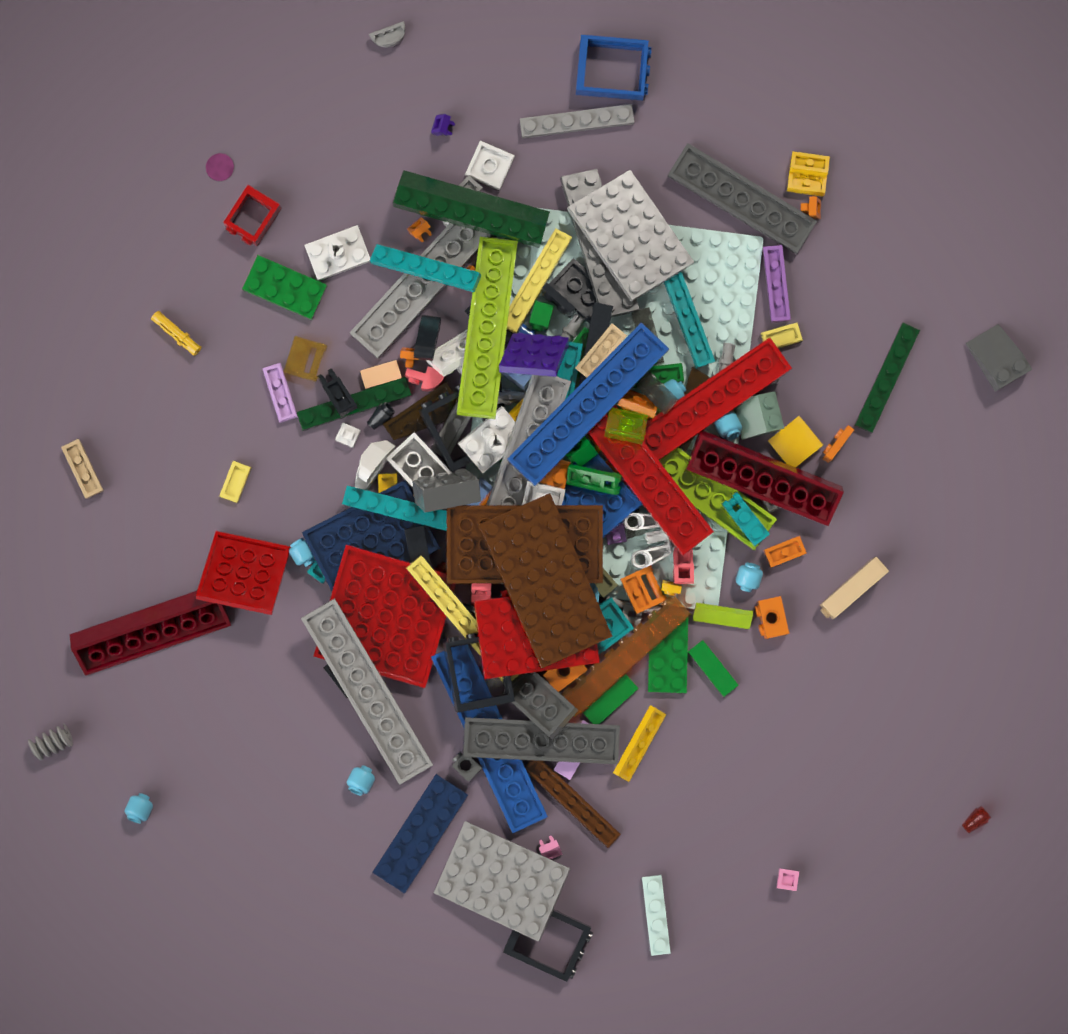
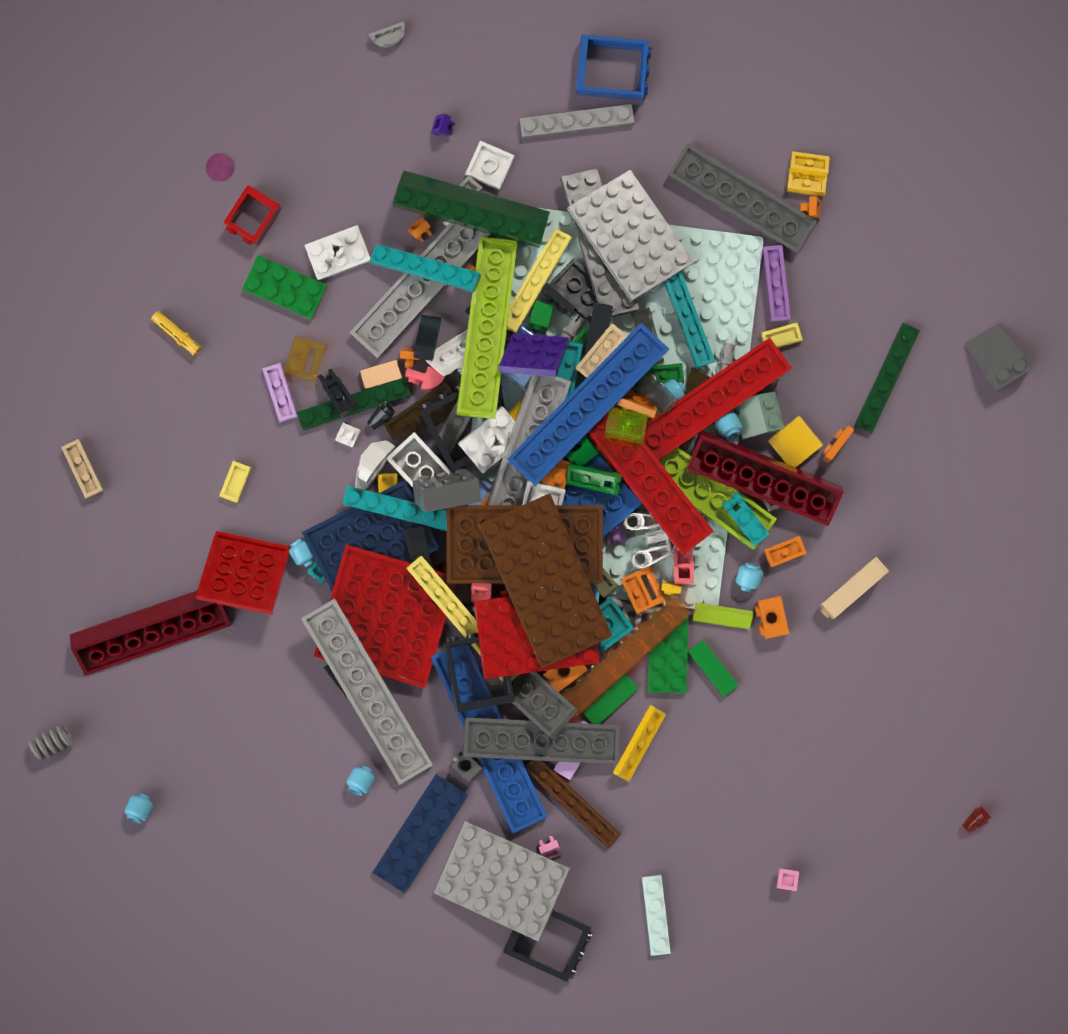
light grey pin [497,390,526,405] -> none

